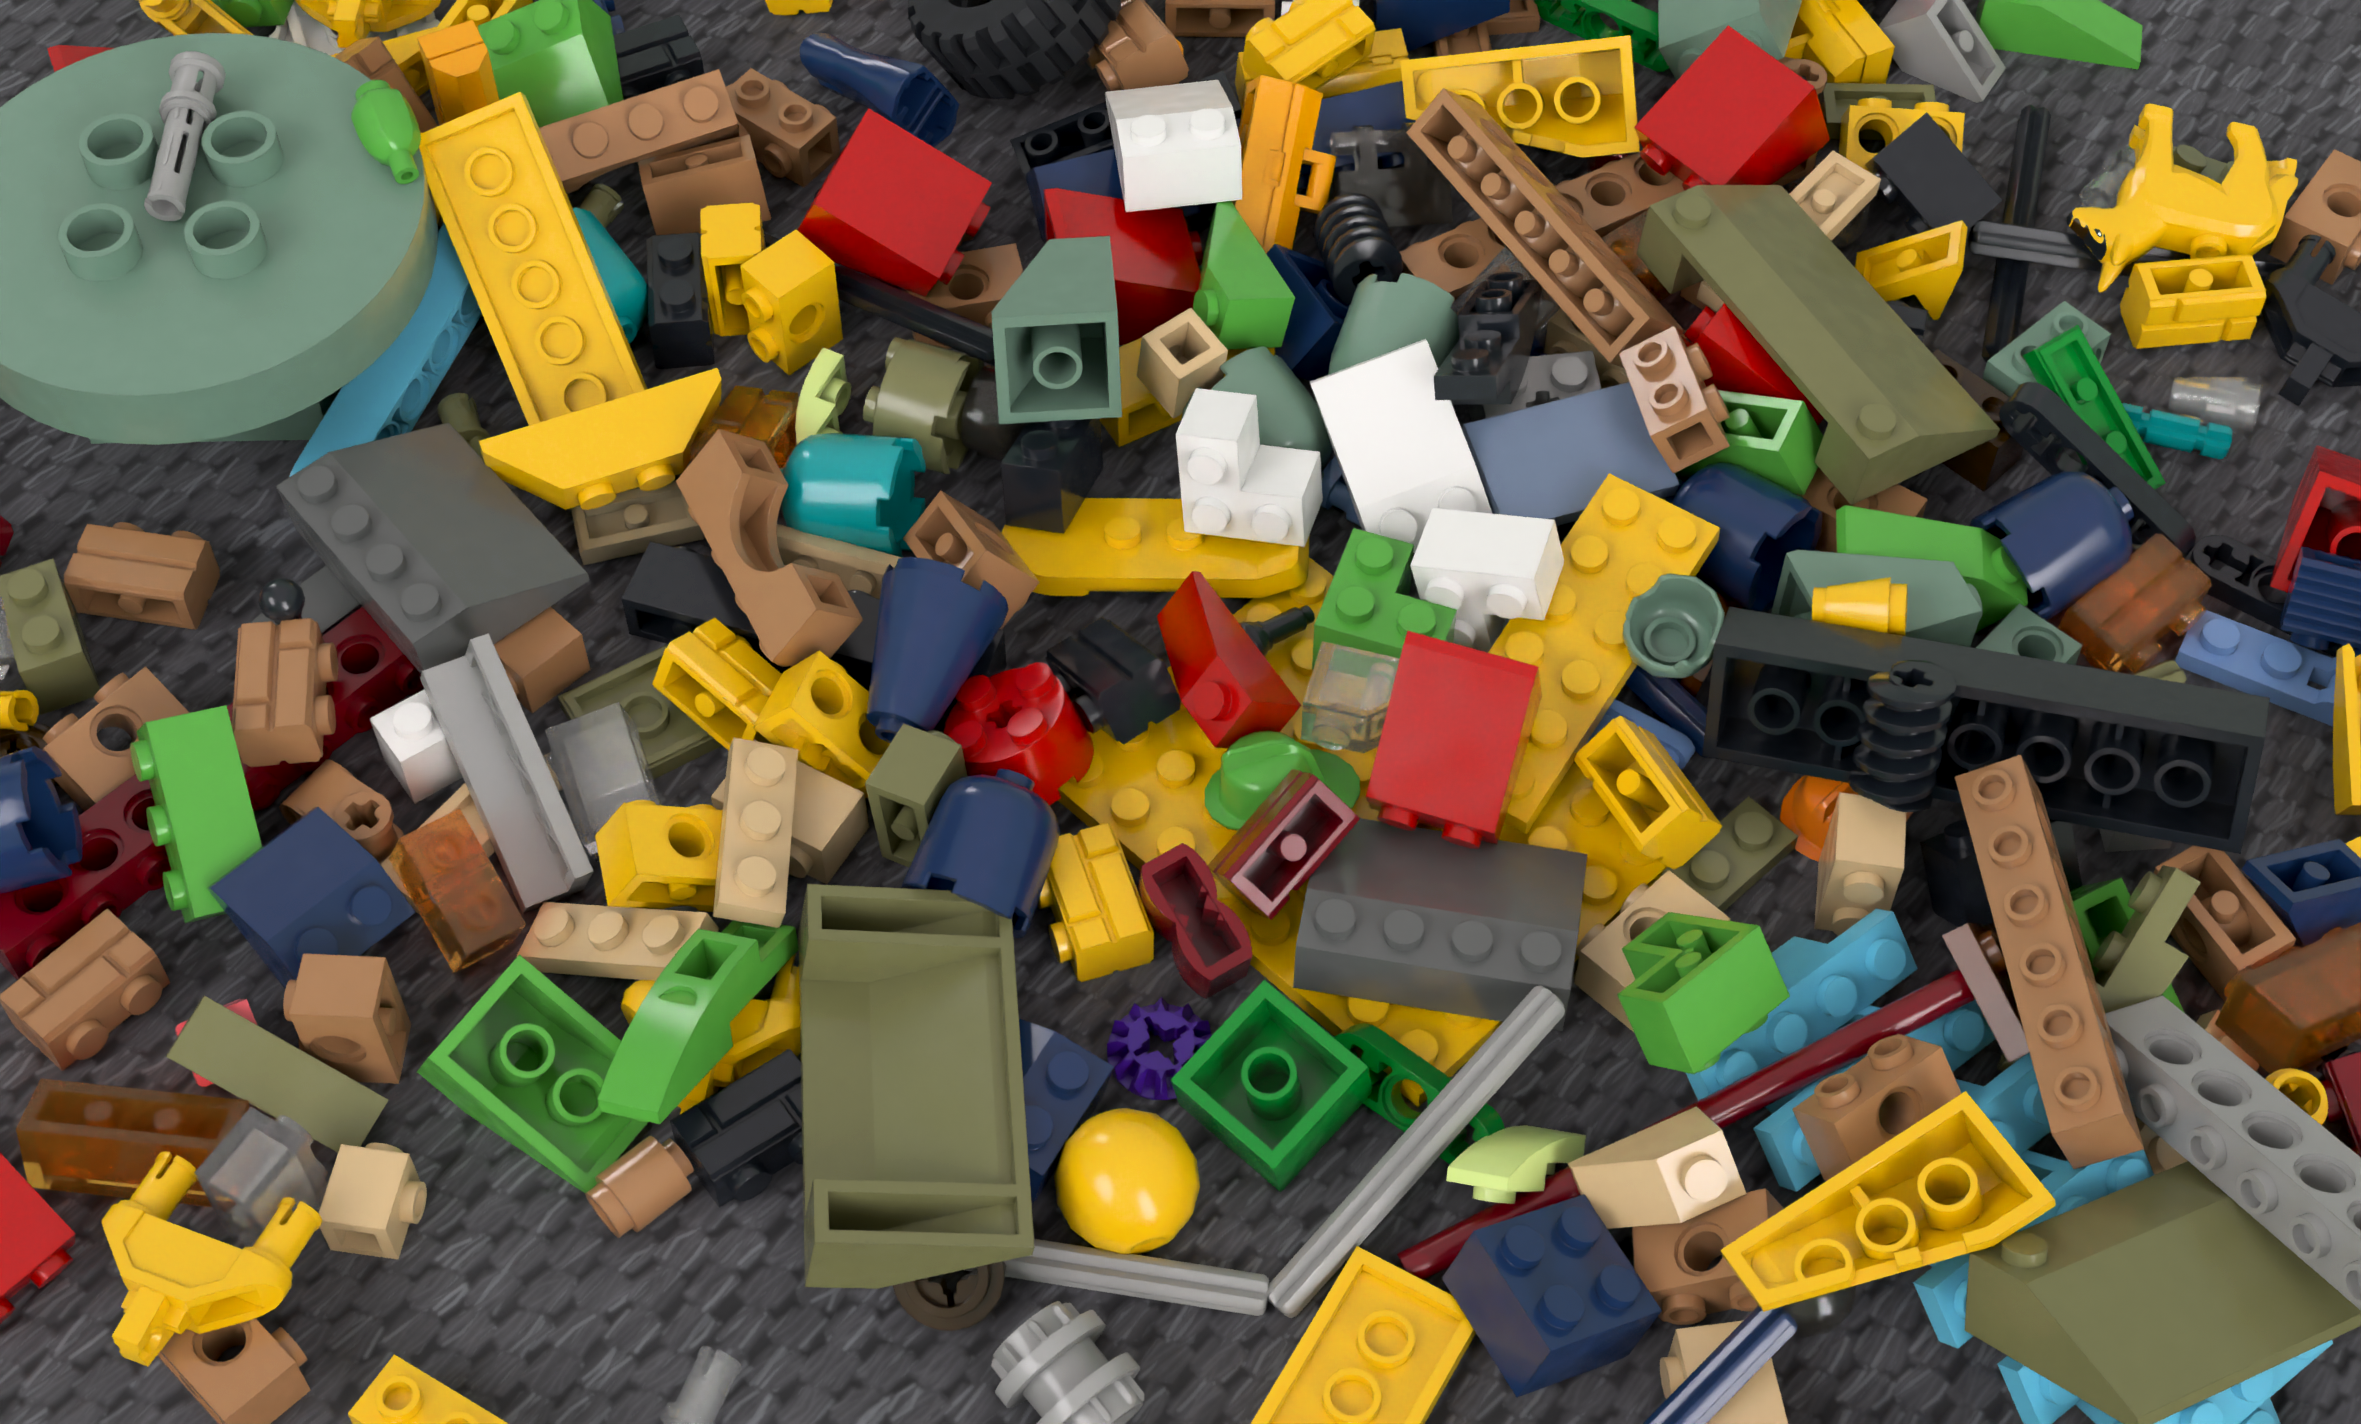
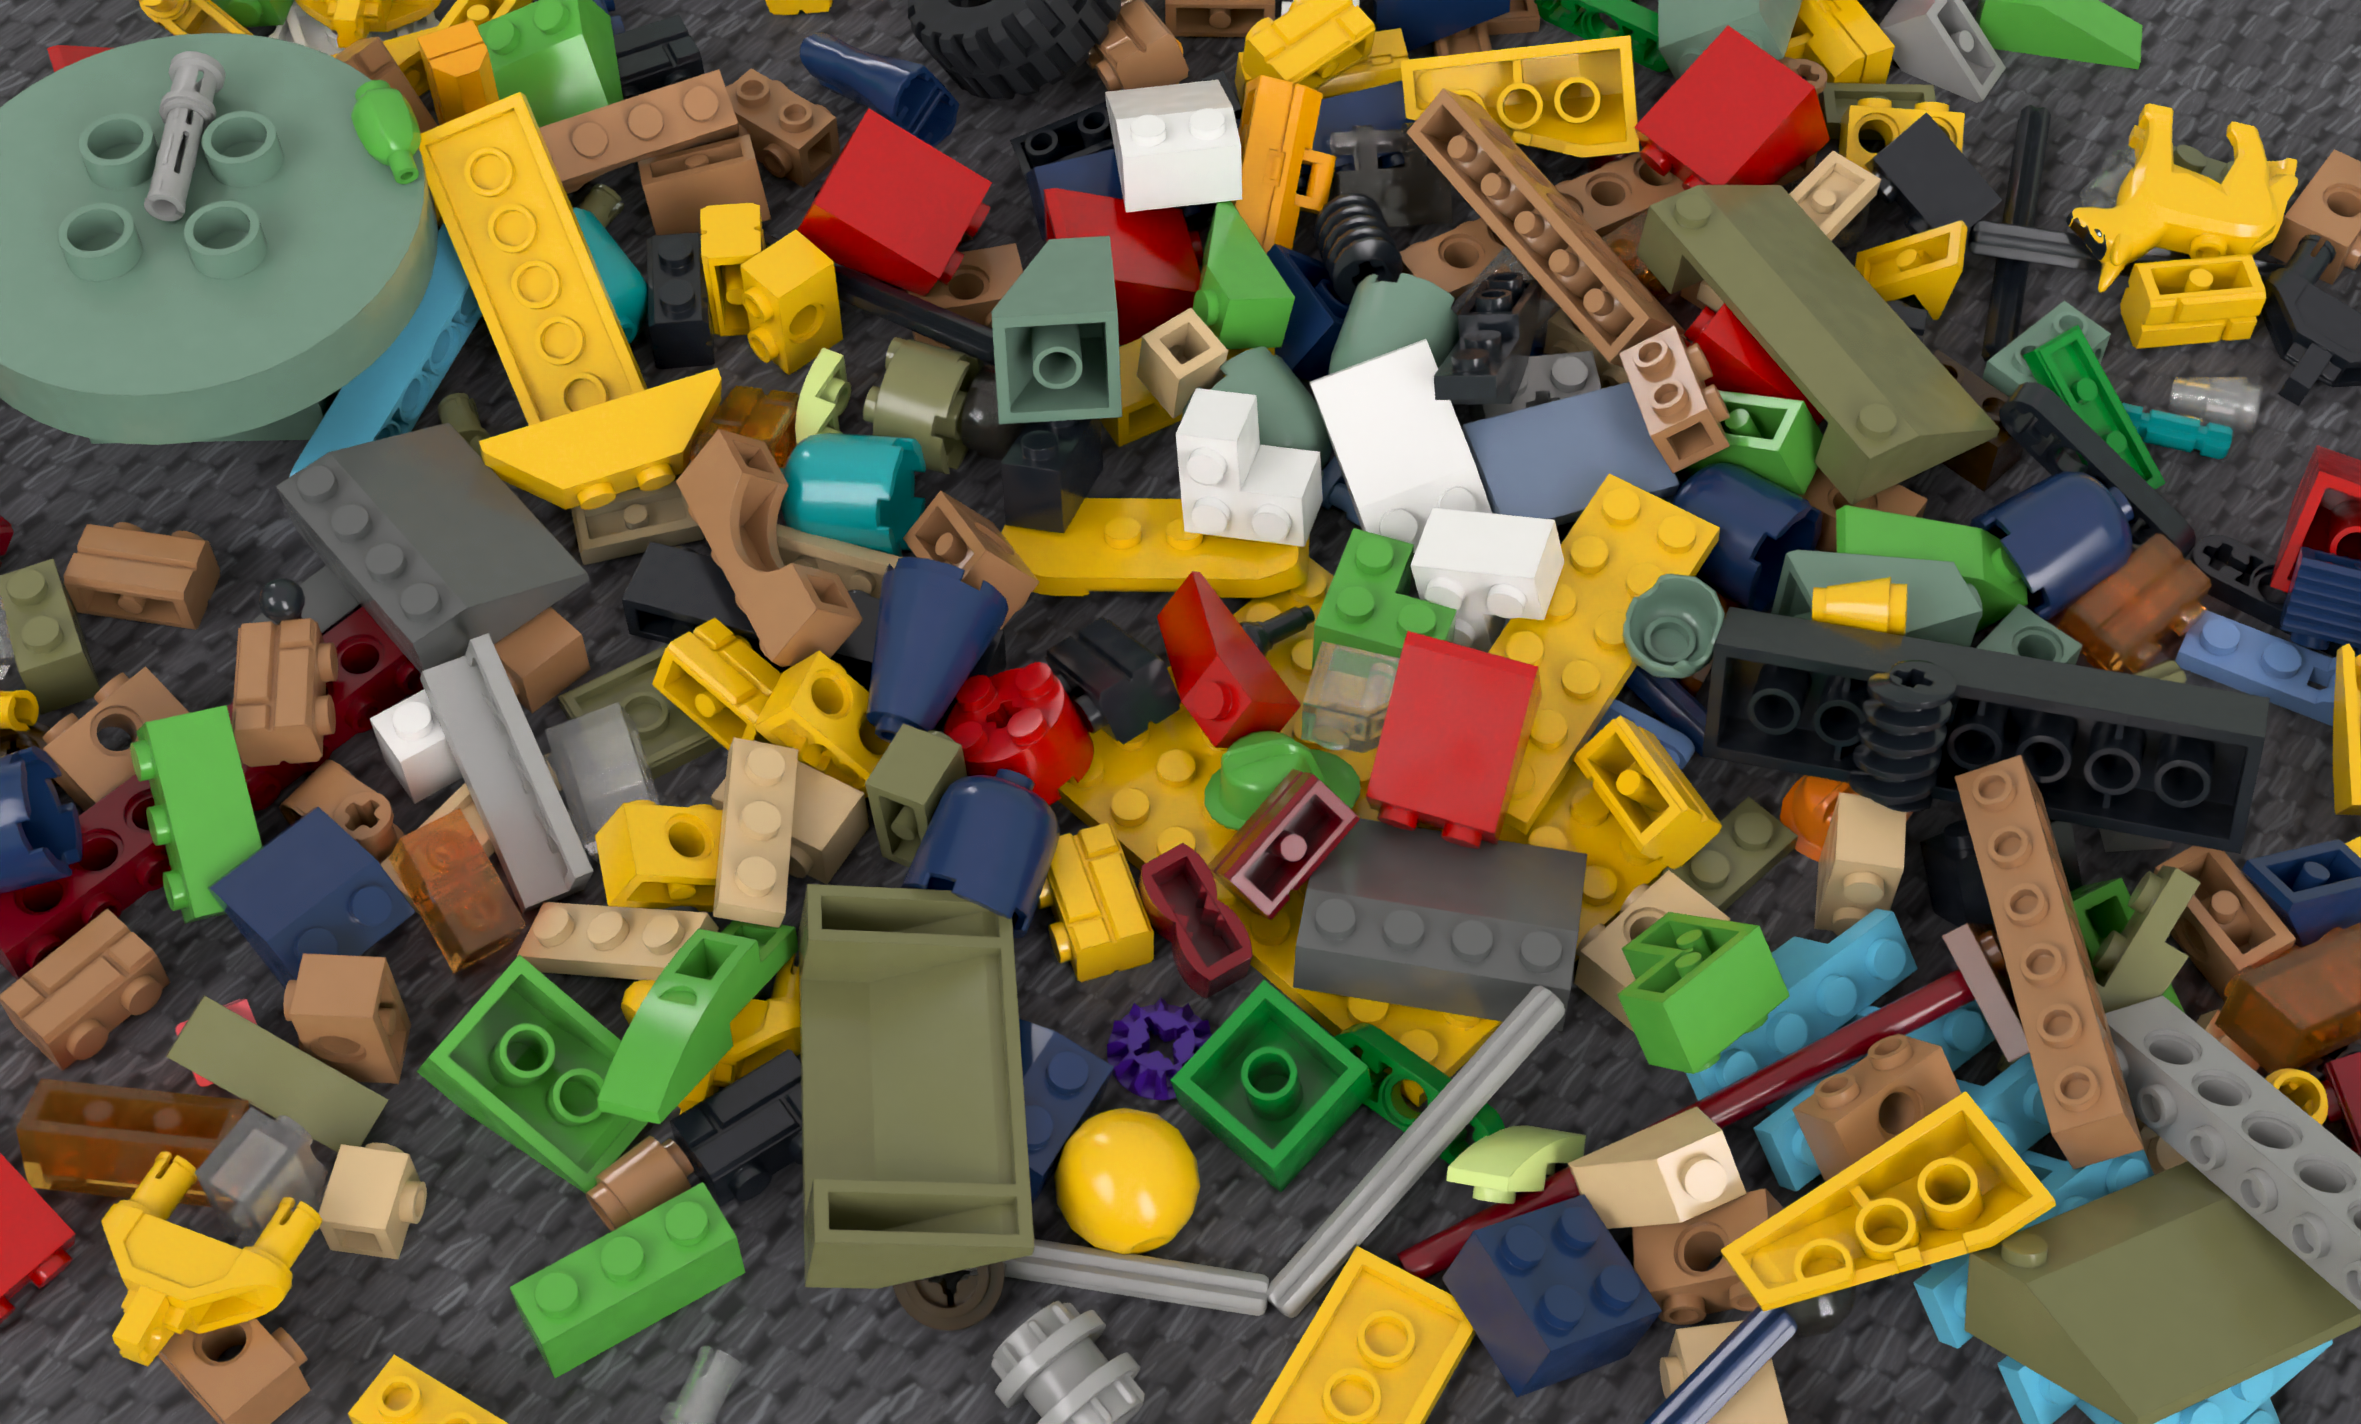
none -> bright green brick [510,1182,745,1378]

